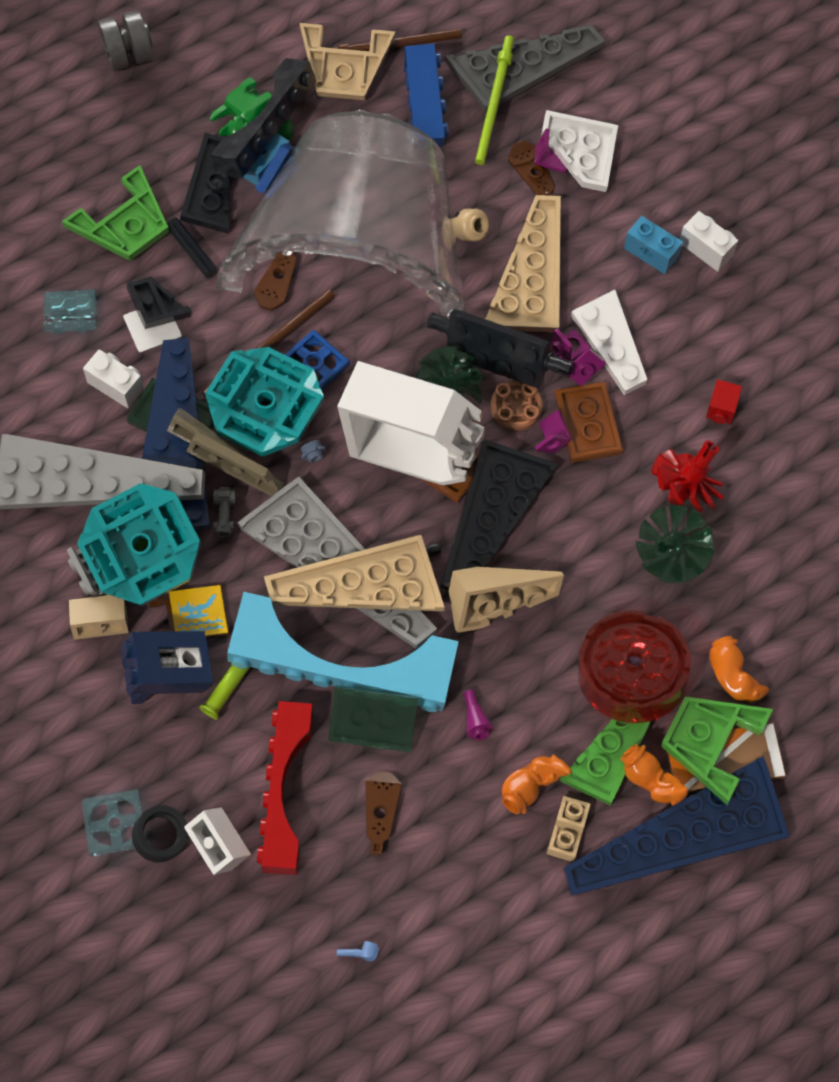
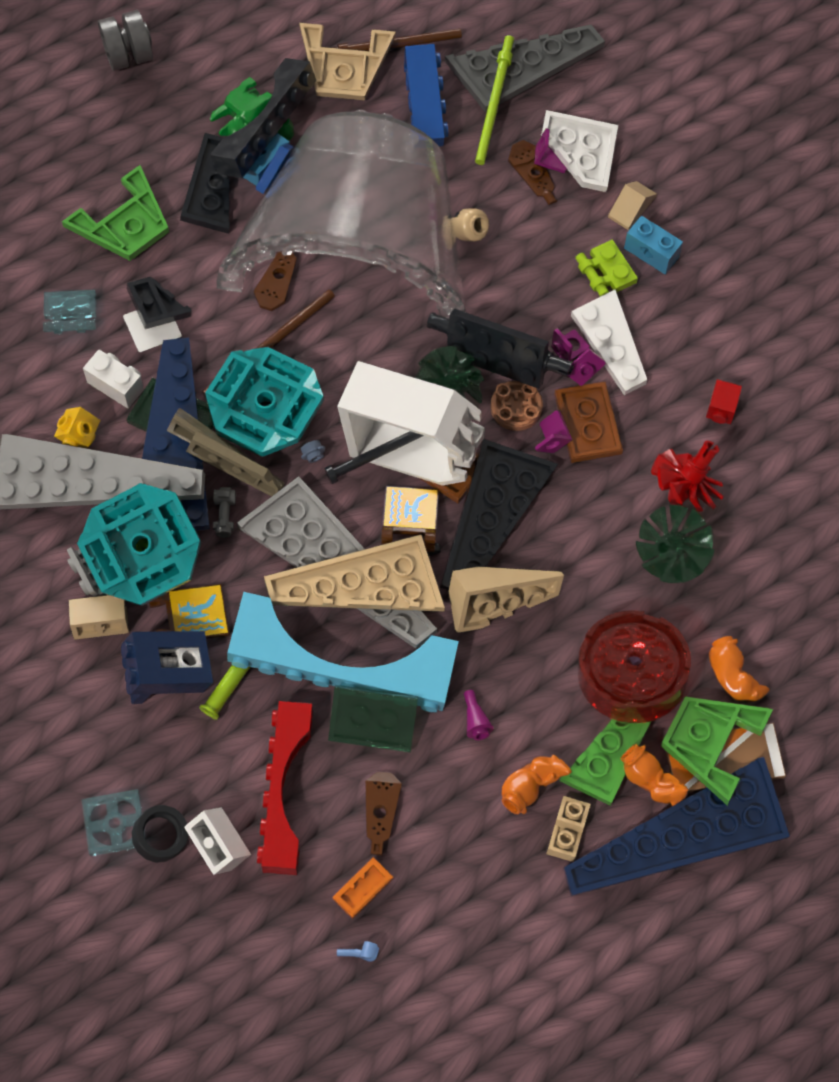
black axle [167,218,217,278] -> none
blue piece [285,329,350,390] -> none
tan wing [485,195,561,333] -> none
white brick [680,211,738,272] -> none
none -> yellow brick [54,407,101,448]
none -> black bar [324,431,424,484]
none -> orange plate [332,857,394,919]
none -> flag [381,486,439,552]
none -> lime plate [575,239,638,297]
none -> tan slope [608,181,657,230]

